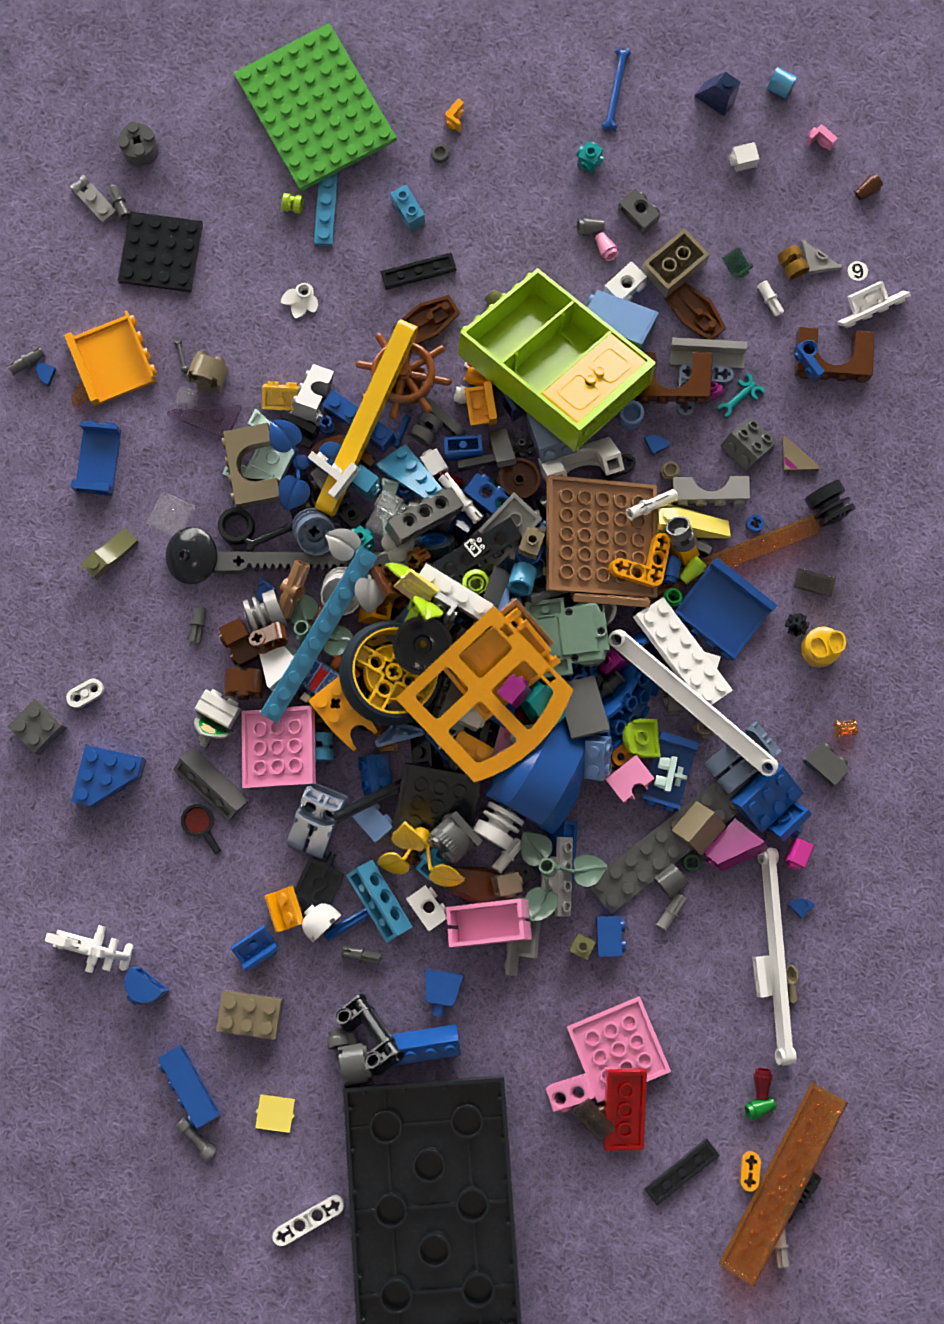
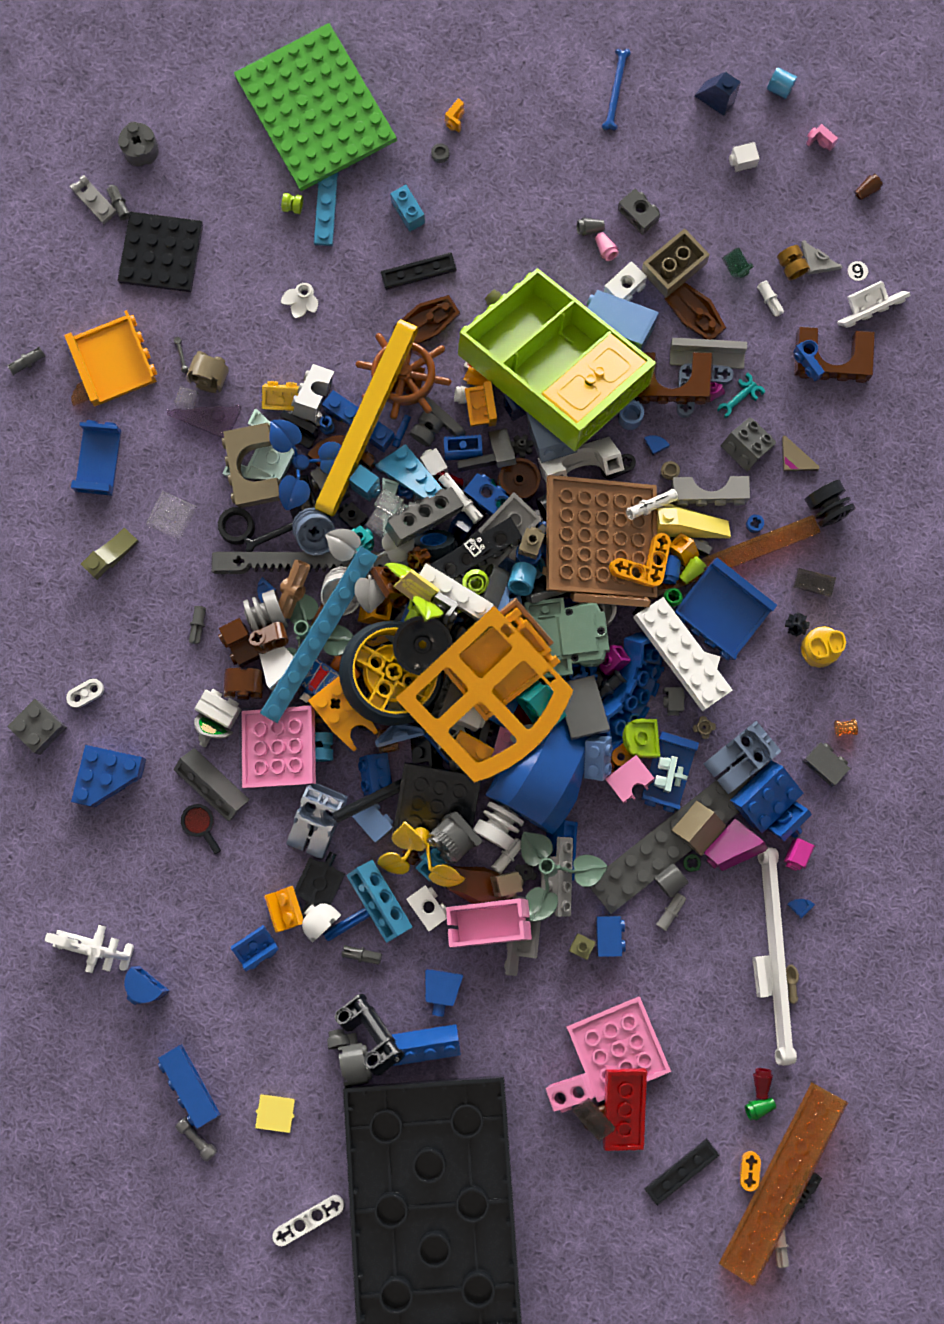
blue tile [36,362,56,386] -> none
black dish [166,527,217,584] -> none
dark tan brick [216,990,284,1040] -> none
white bracket [308,451,361,500] -> none
magenta brick [497,674,532,708] -> none
teal brick [576,141,604,173] -> none
white piece [608,629,778,776] -> none
dark grey wheel [666,516,697,552] -> none

